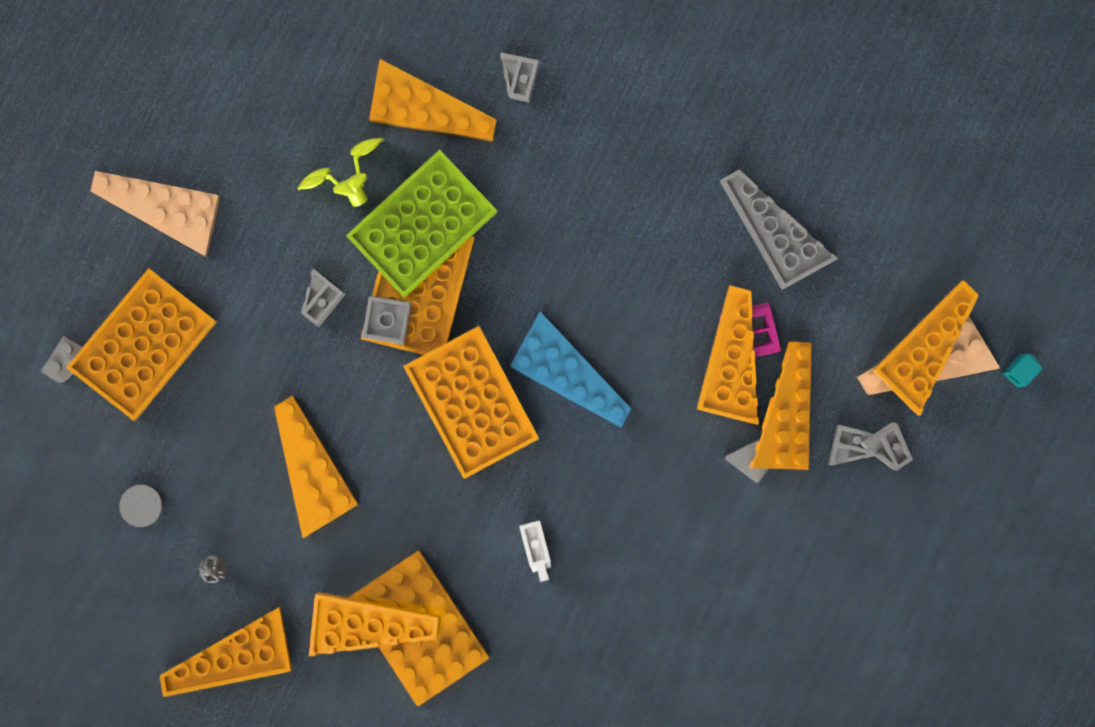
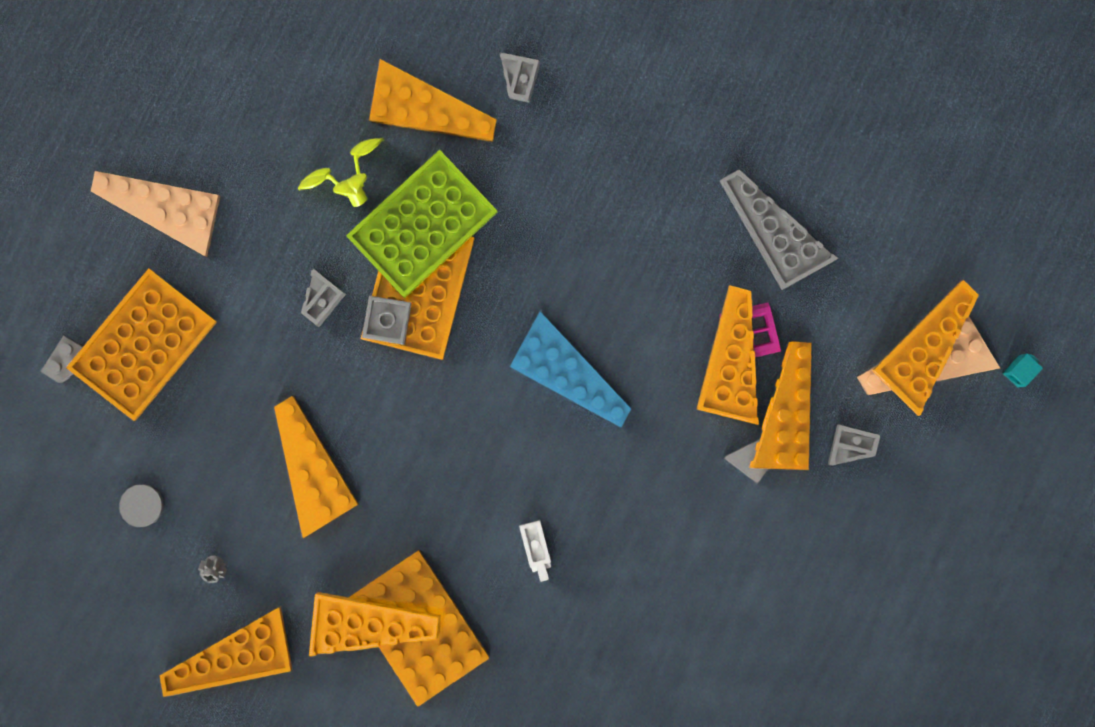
light orange plate [403,326,539,479] -> none
light grey wing [861,422,913,471] -> none

